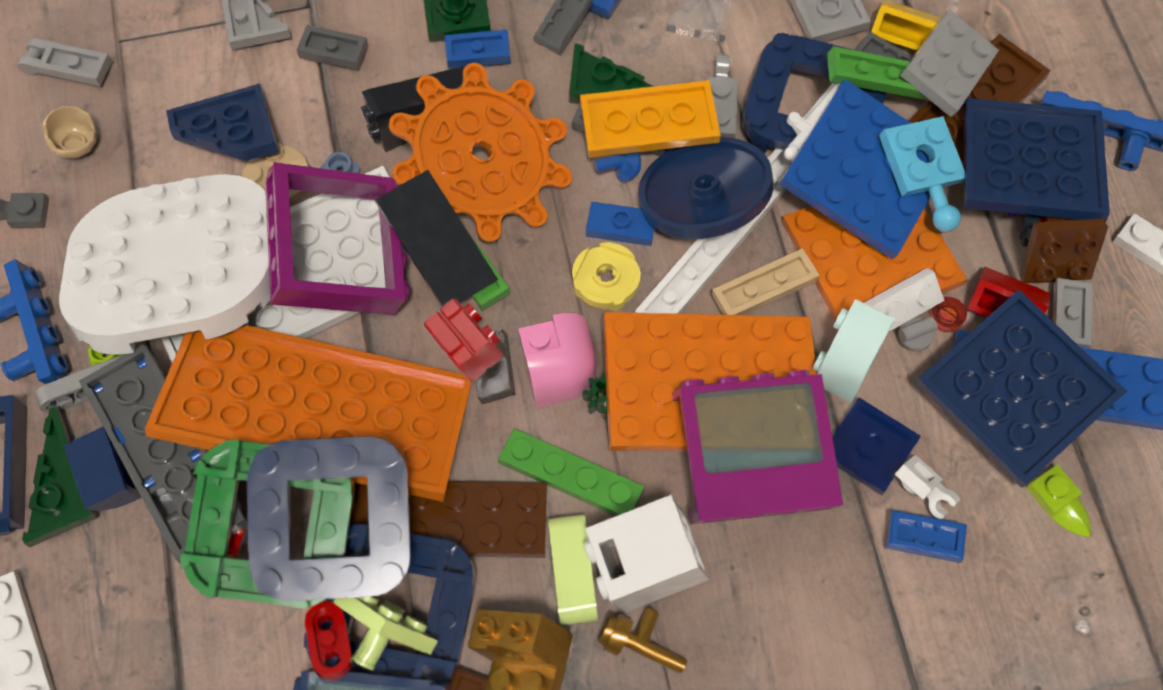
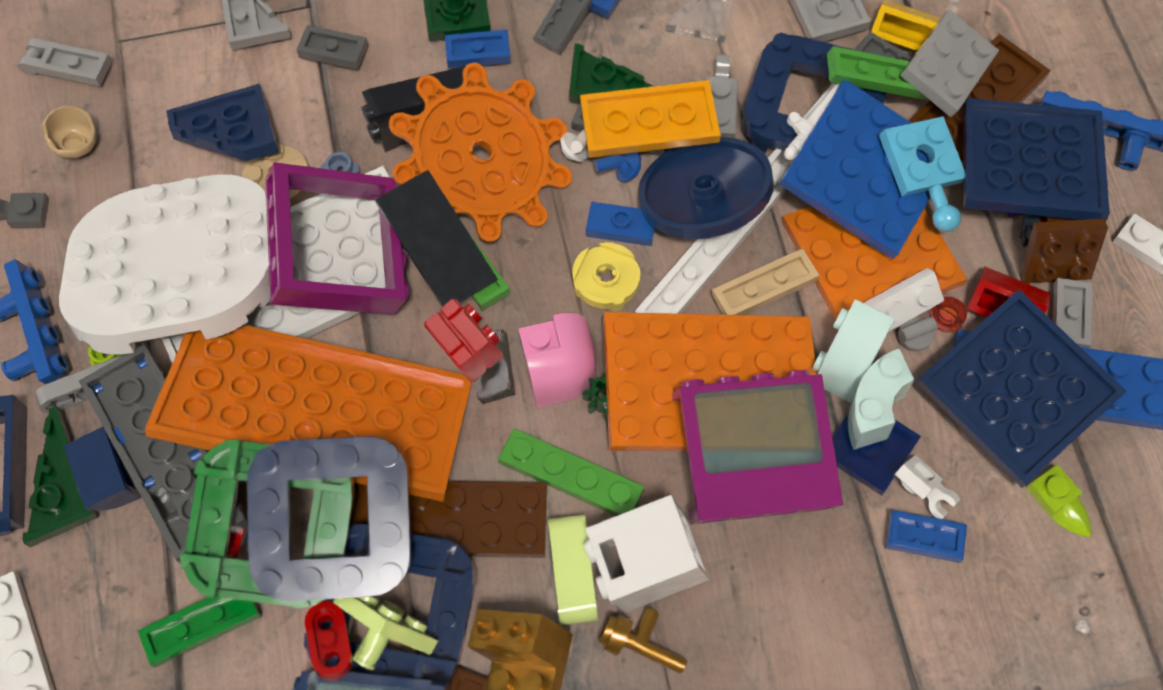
none -> green plate [137,597,261,668]
none -> white plate [561,129,588,162]
none -> light aqua brick [848,349,914,450]

